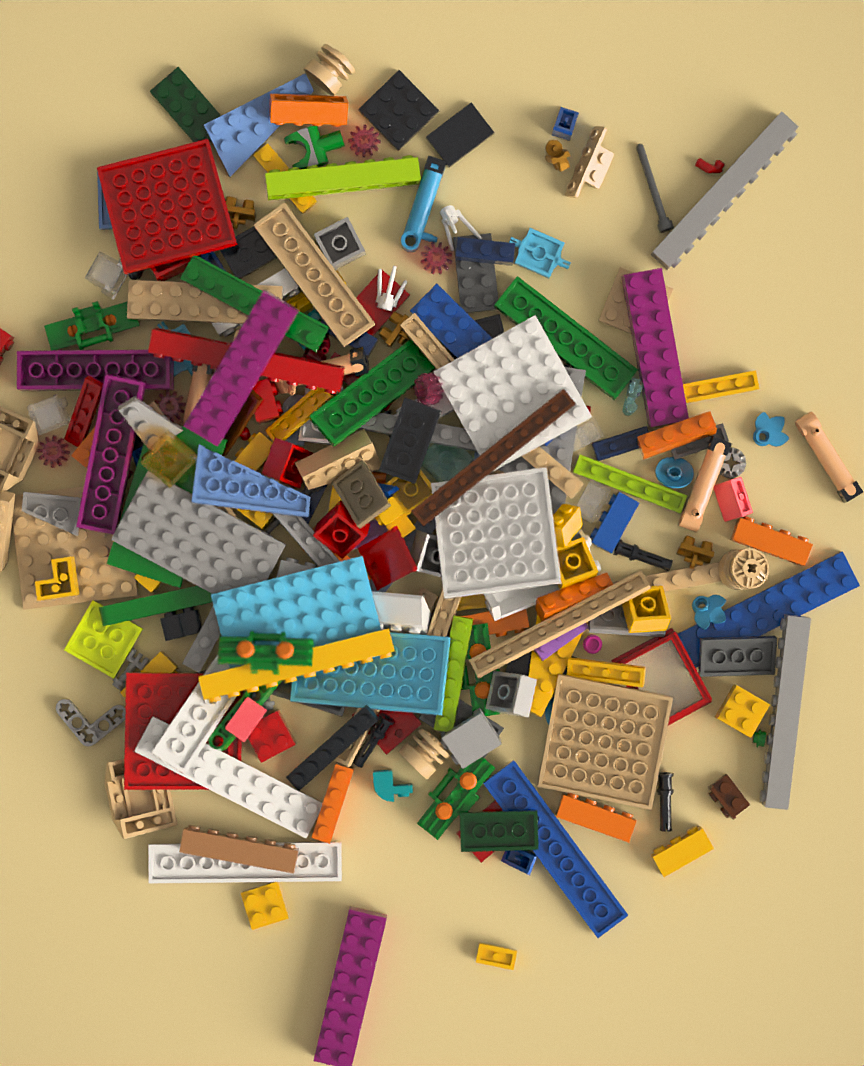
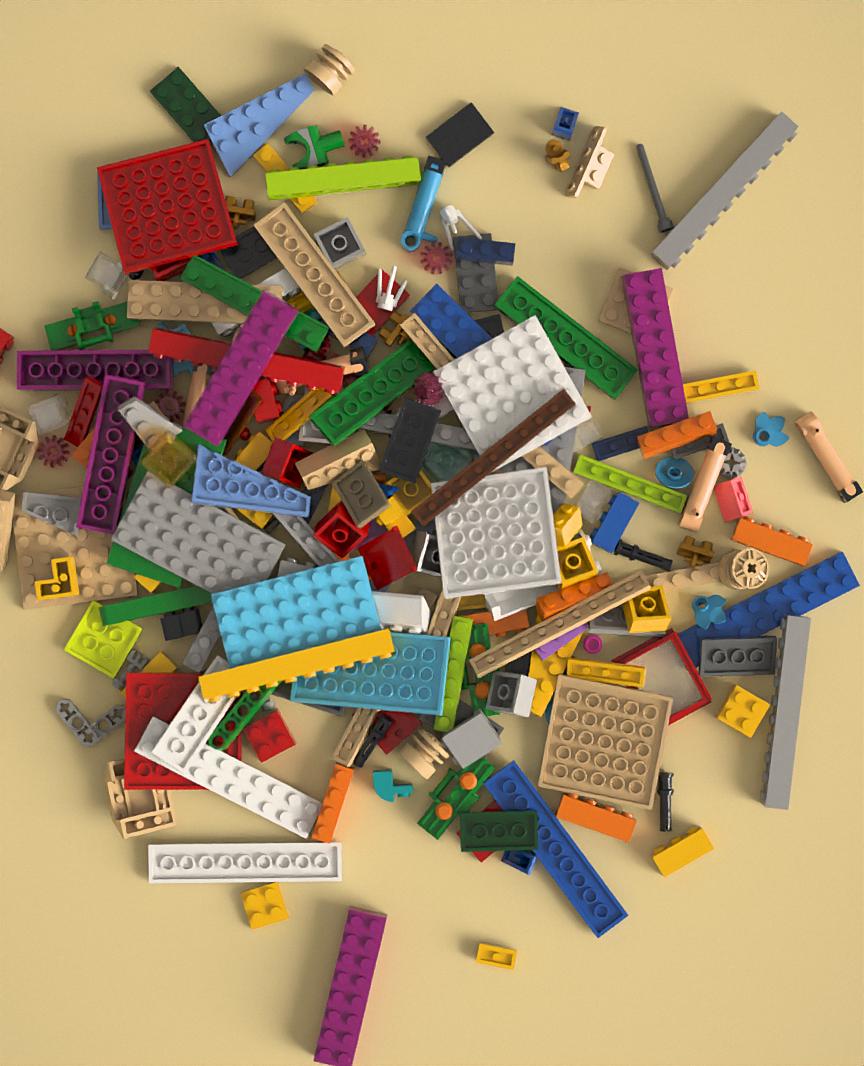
medium nougat brick [179,825,299,874] -> none
green piece [218,631,314,675] -> none
coral panel [225,697,267,742] -> none
orange brick [269,94,348,127] -> none
black plate [286,705,380,791] -> none
black plate [358,70,439,151] -> none
medium azure plate [509,228,571,278] -> none
clear light blue plate [622,378,642,416] -> none
red arm [695,158,725,174] -> none
reddish brown bracket [708,774,750,820] -> none
green plate [753,729,766,748] -> none

